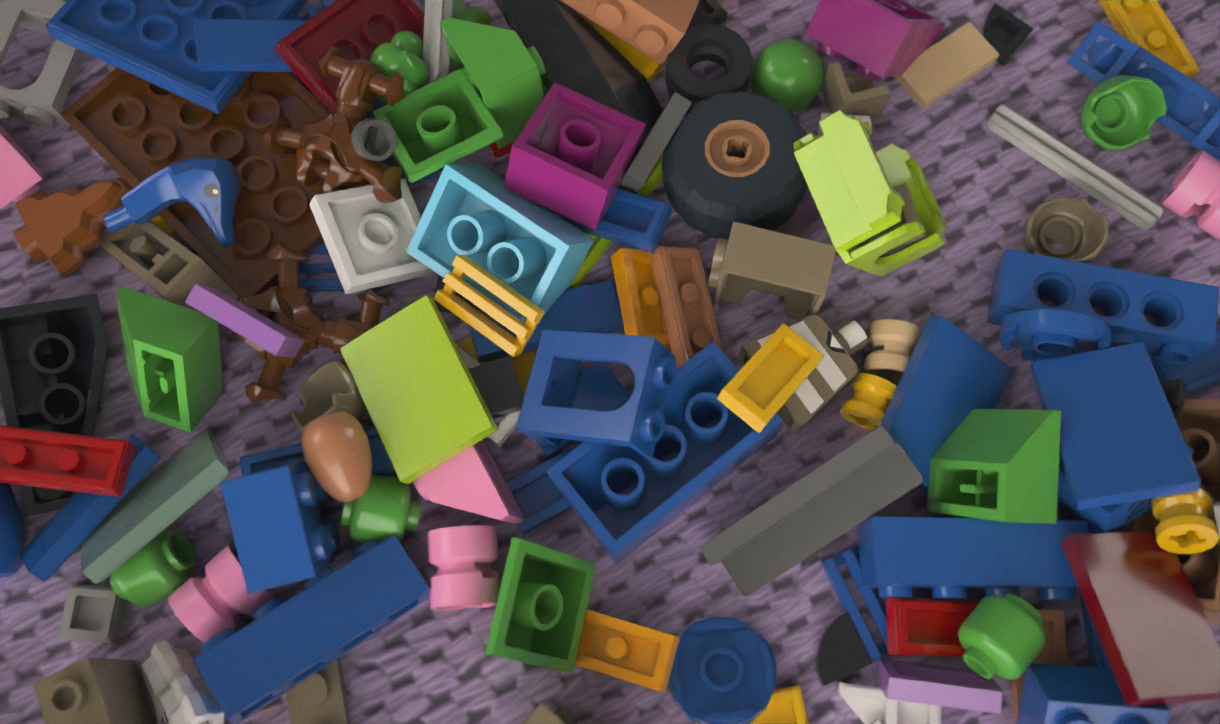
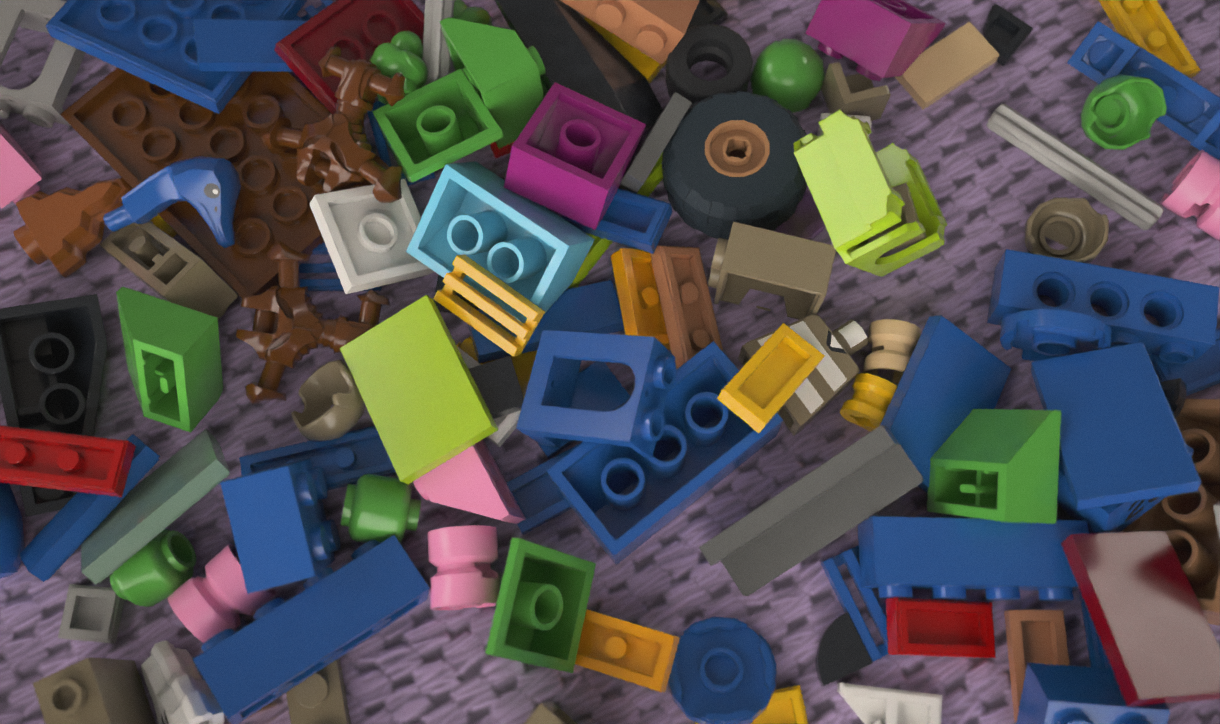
medium lavender tile [185,284,305,358] -> none
nougat animal [302,411,372,502] -> none
dark grey hinge [351,118,396,161] -> none
medium lavender tile [878,658,1004,714] -> none
bright green head [958,594,1046,680] -> none
yellow wheel [1151,488,1219,554] -> none

